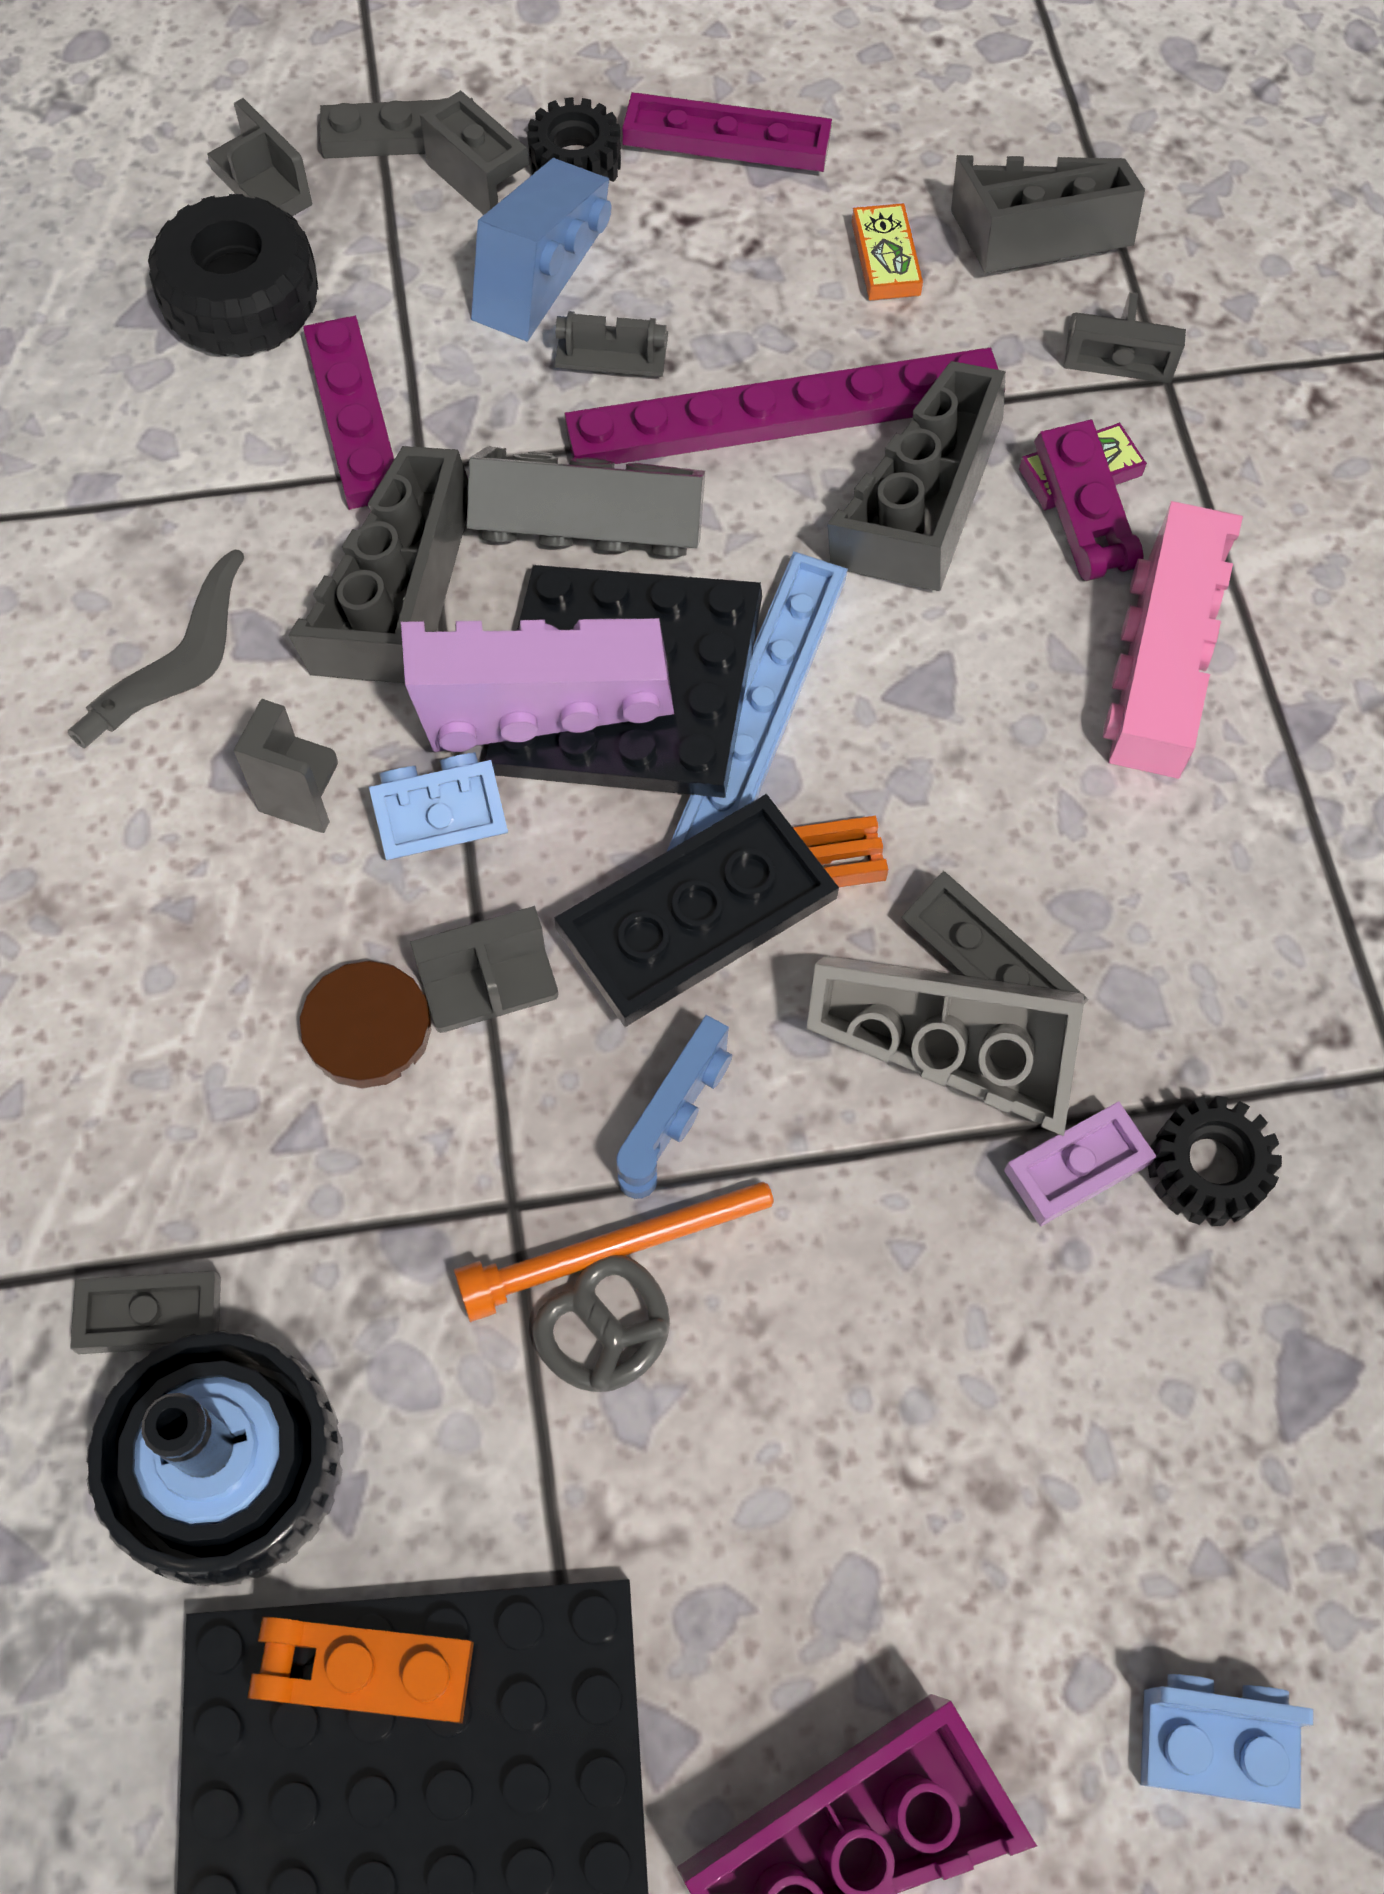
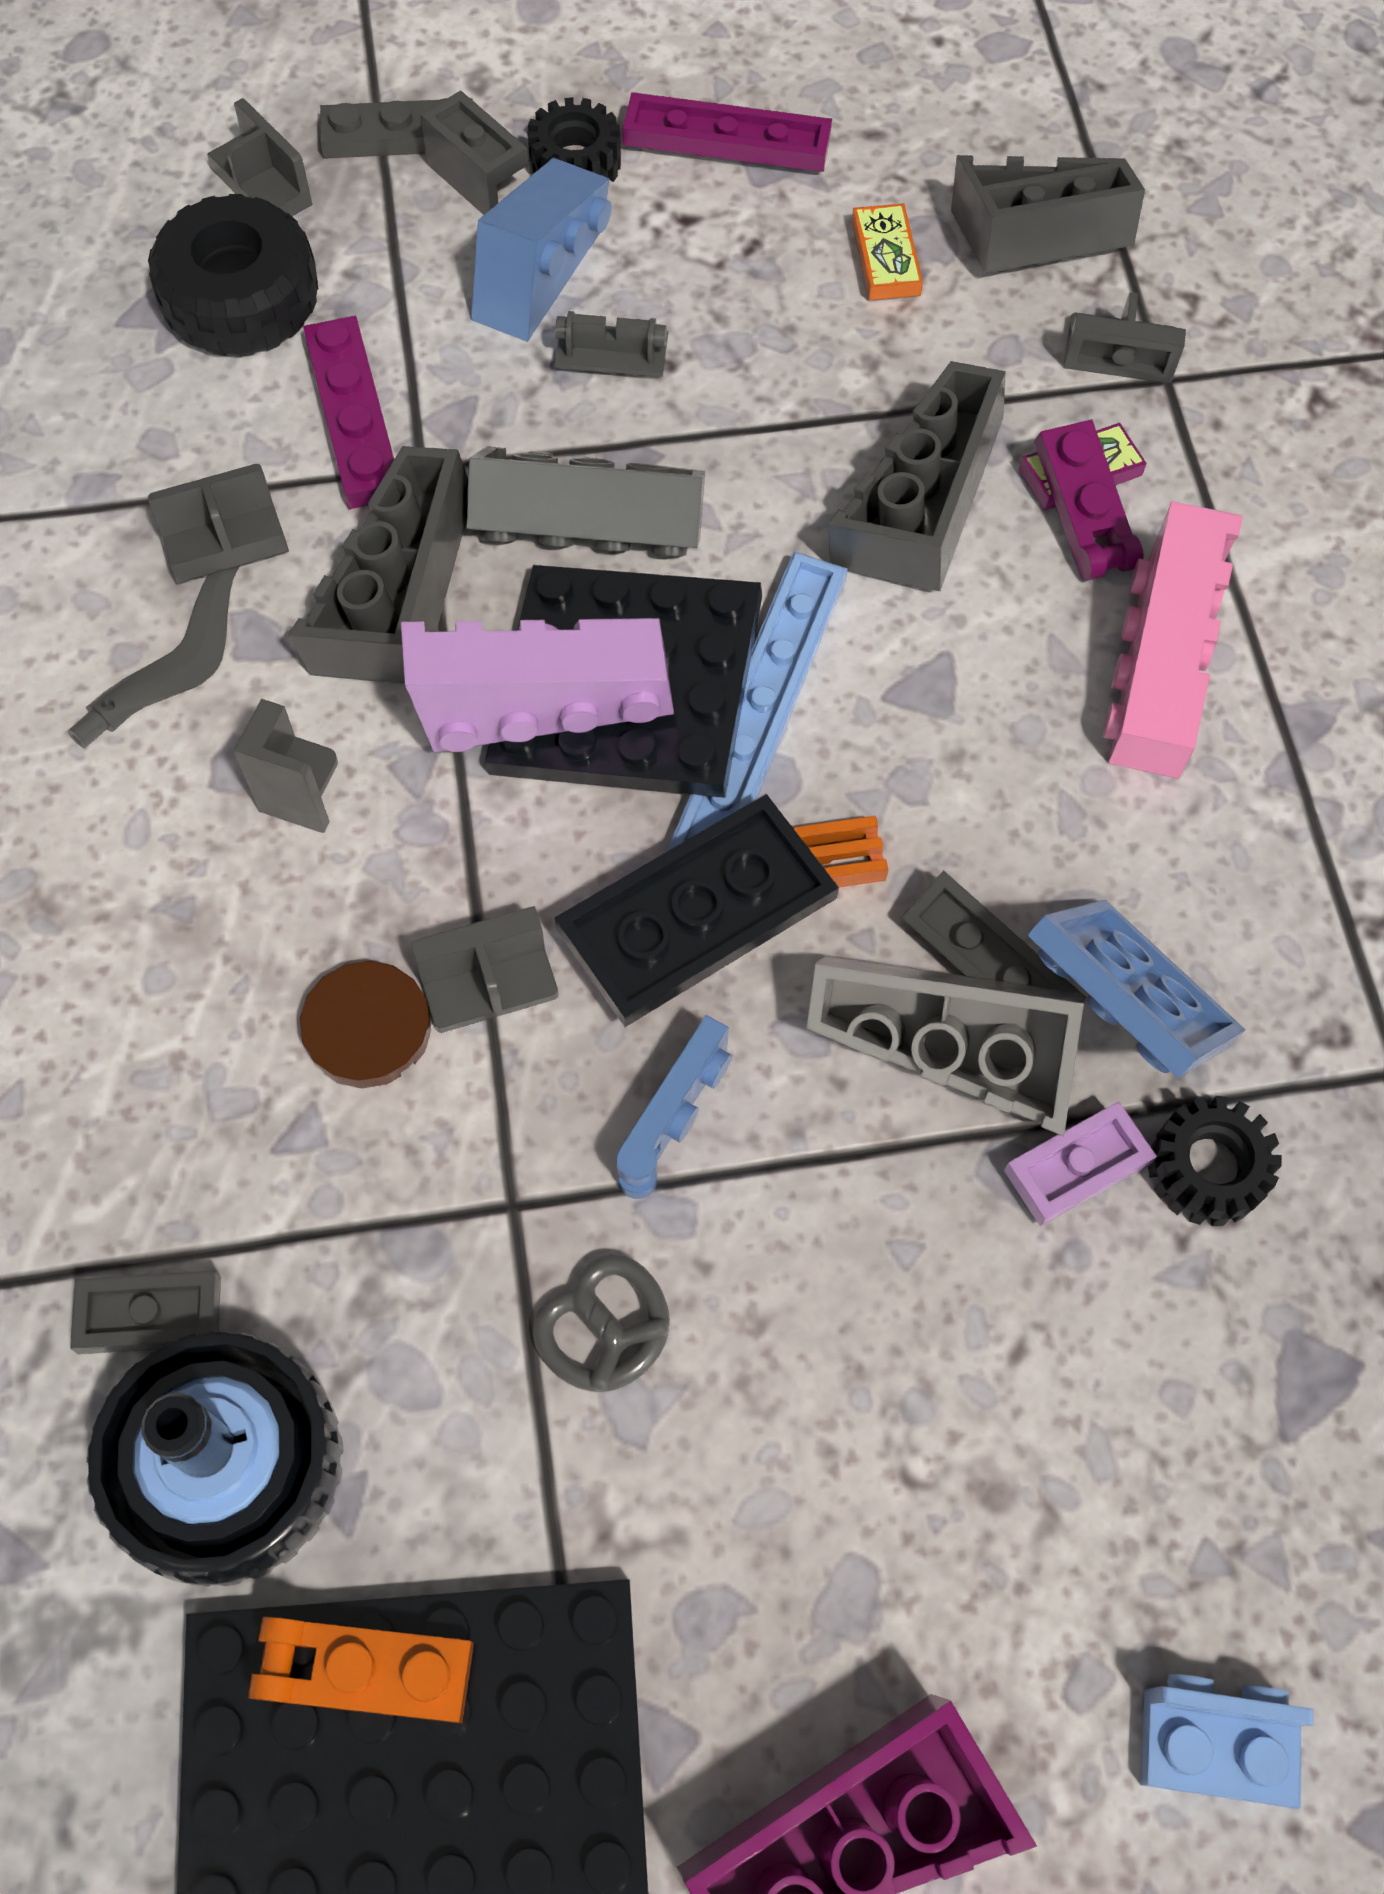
light blue bracket [369,752,508,861] -> none
orange piece [454,1182,774,1322] -> none
magenta plate [564,347,999,464] -> none
none -> dark grey panel [148,464,289,583]
none -> medium blue plate [1028,900,1246,1078]

